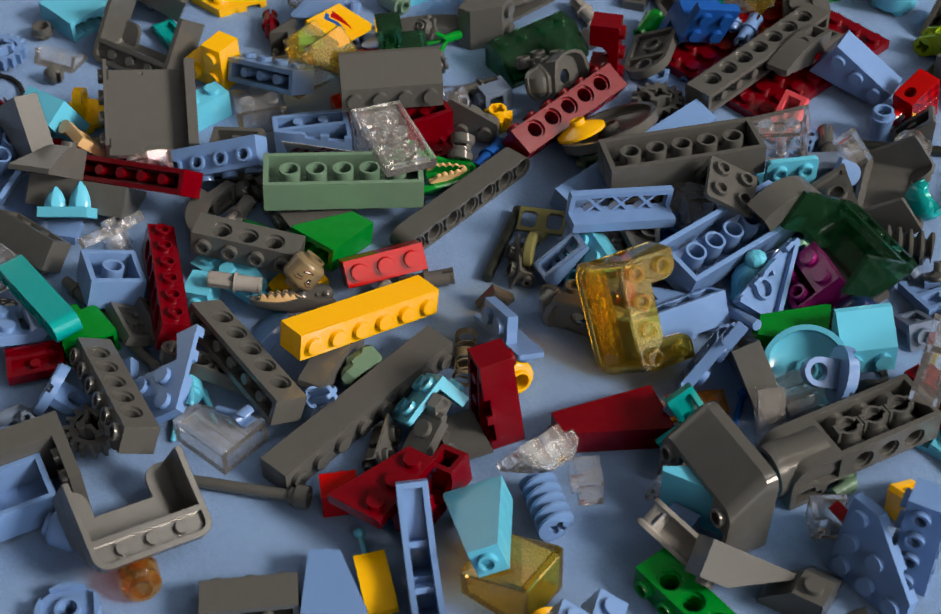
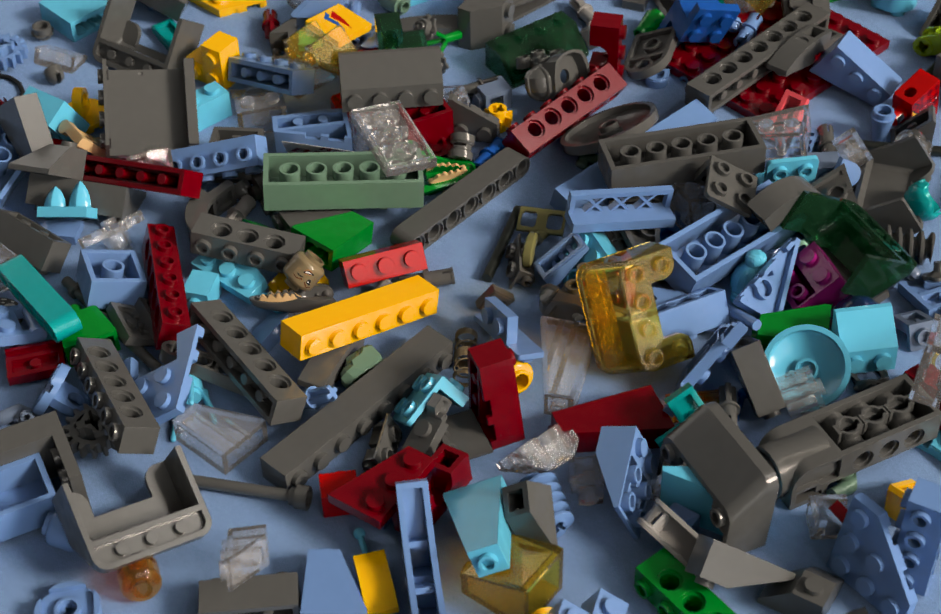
light grey axle [206,270,263,295] -> none
medium blue hand [215,404,257,428] -> none
yellow dish [557,116,606,144] -> none
dark grey gear [631,81,684,123] -> none
clear slope [755,386,786,447] -> none
medium blue tile [800,345,860,404] -> none
none -> clear slope [219,524,270,591]
none -> dark grey slope [502,480,558,555]
none -> clear slope [540,315,597,415]
none -> medium blue slope [595,426,657,540]
none -> dark grey axle [718,382,740,428]

